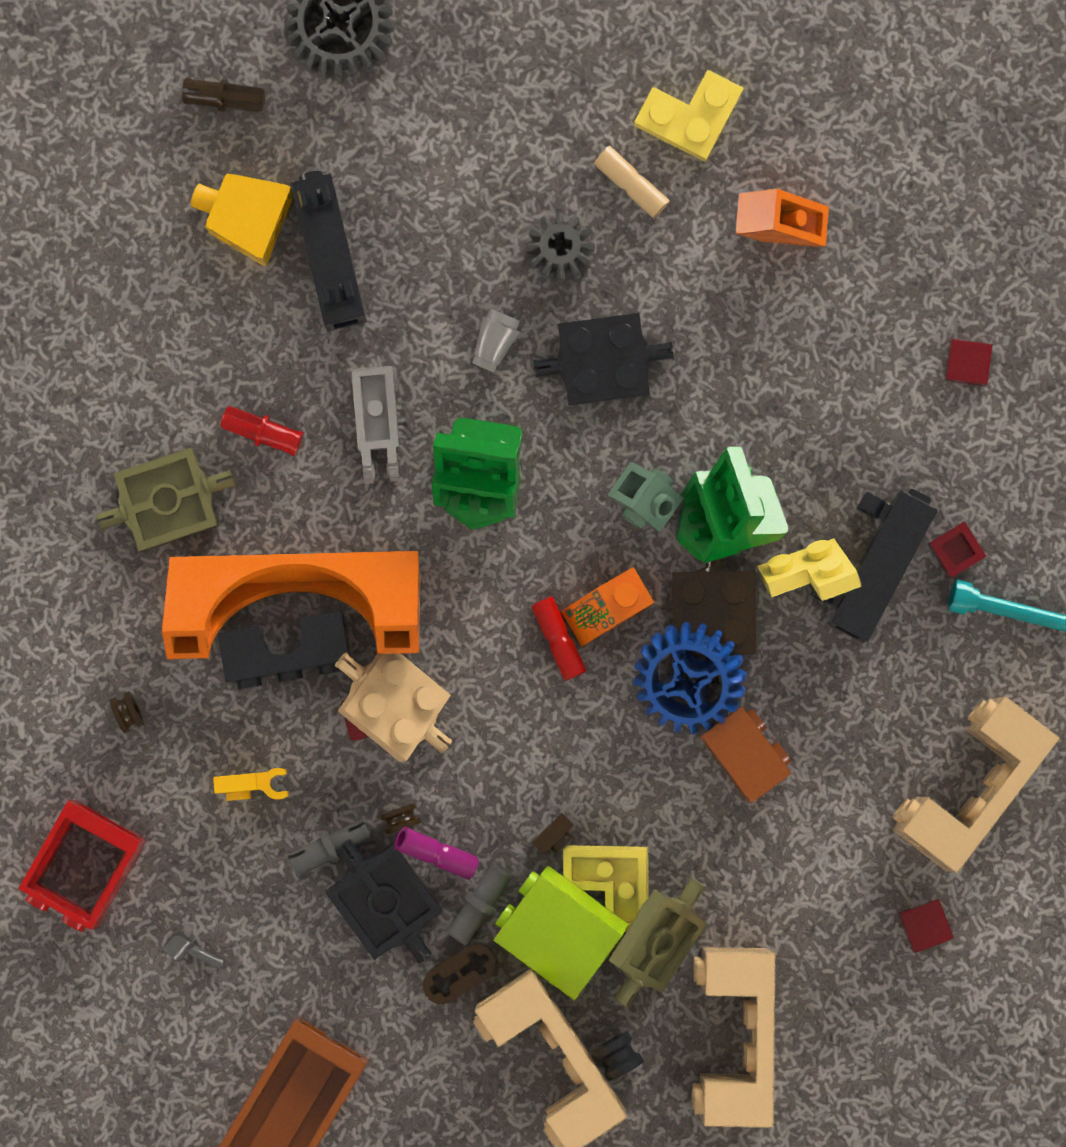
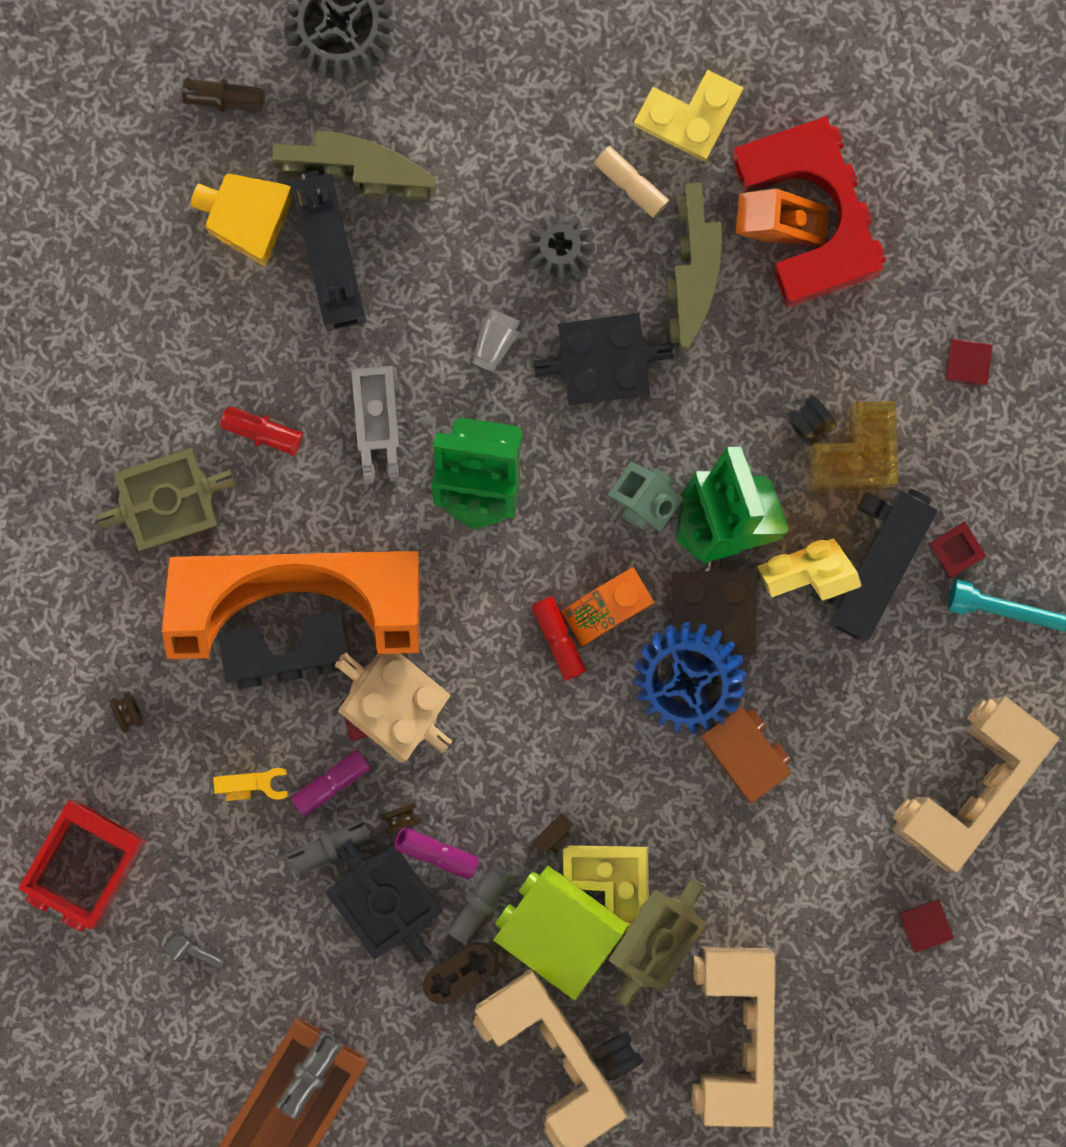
none -> olive slope [272,130,437,201]
none -> dark grey pin [276,1032,344,1119]
none -> magenta piece [290,749,372,817]
none -> olive slope [666,182,722,354]
none -> red arch [731,116,886,308]
none -> black wheel [786,395,837,447]
none -> clear yellow brick [808,401,898,491]

